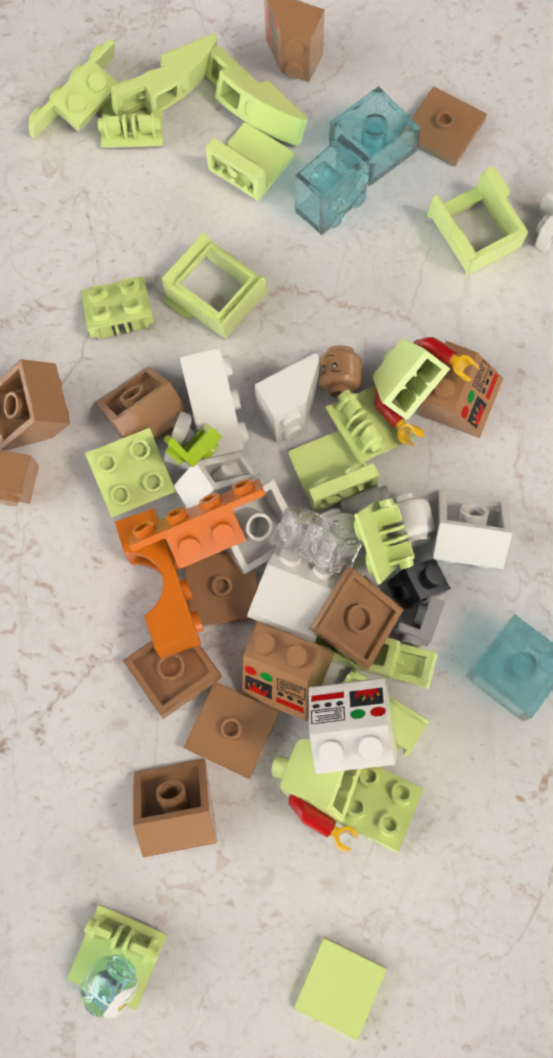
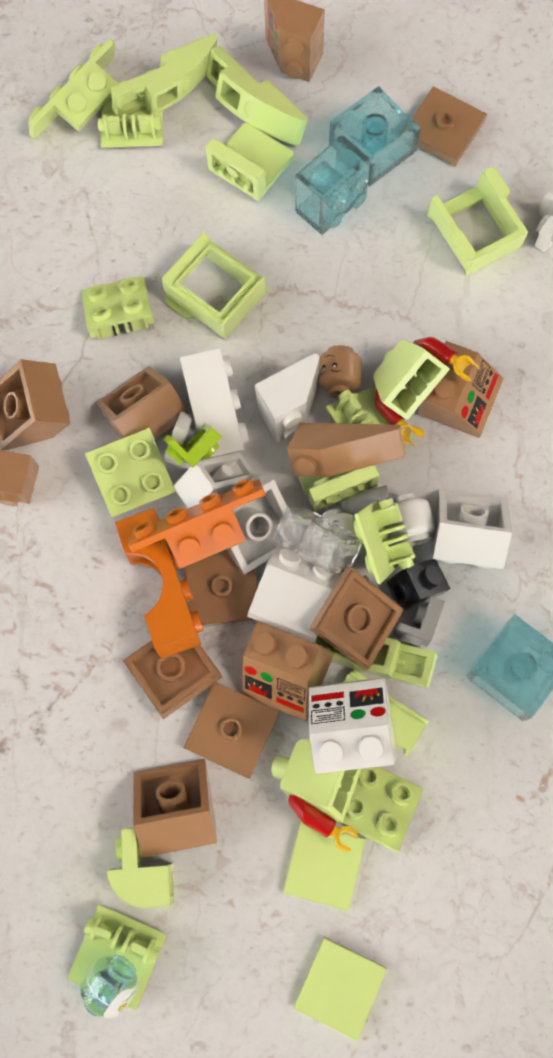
none -> yellowish green brick [107,828,175,908]
none -> yellowish green piece [283,822,365,912]
none -> medium nougat slope [287,423,406,477]

